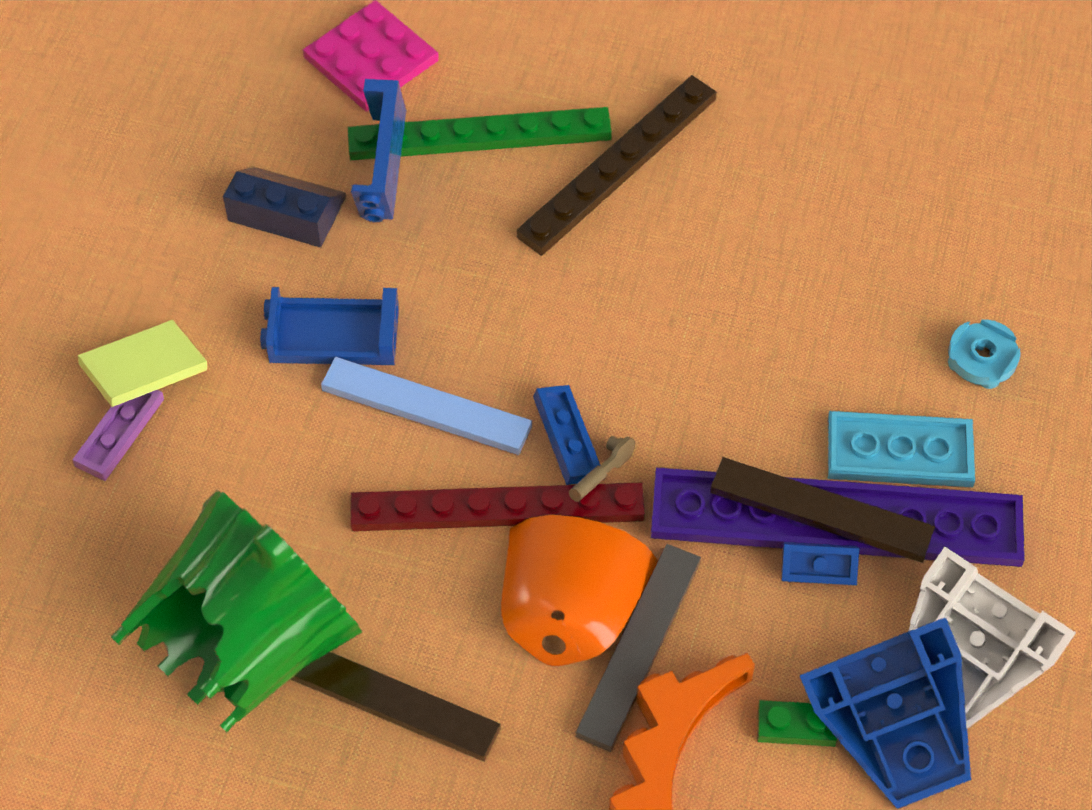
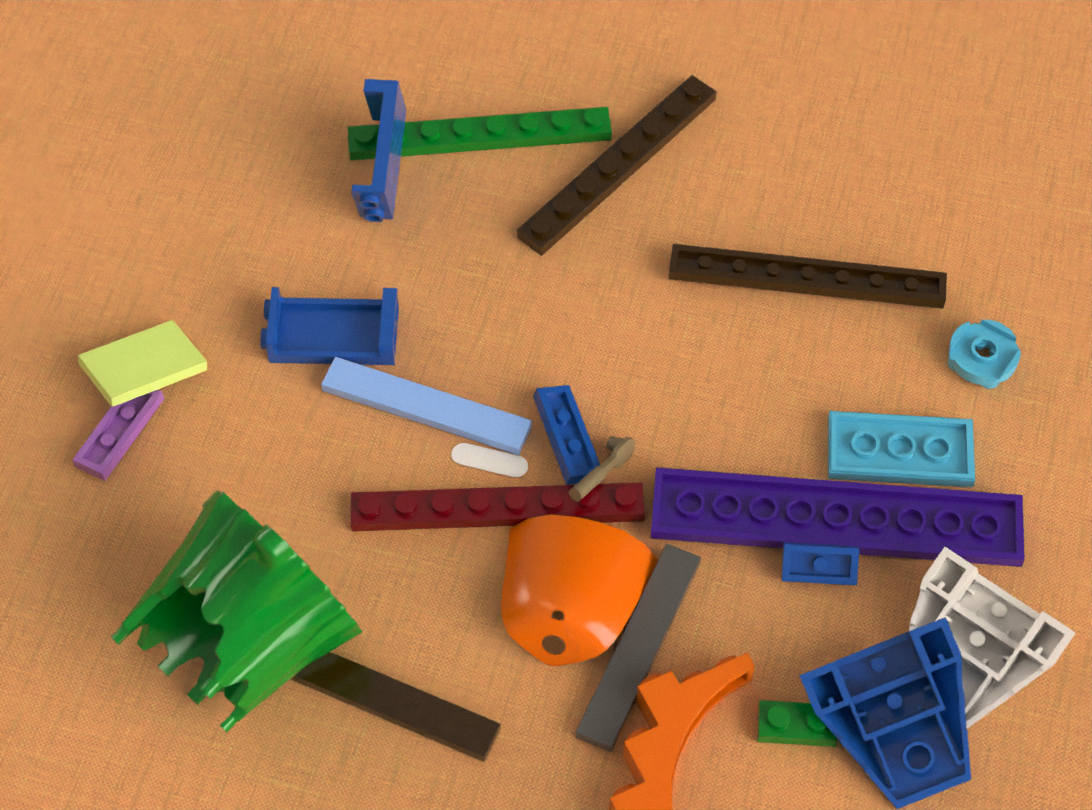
dark blue slope [223,167,346,248] -> none
dark pink plate [303,0,439,112] -> none
dark brown tile [710,457,935,563] -> none
none -> white sticker [451,443,528,477]
none -> dark brown plate [669,244,947,309]

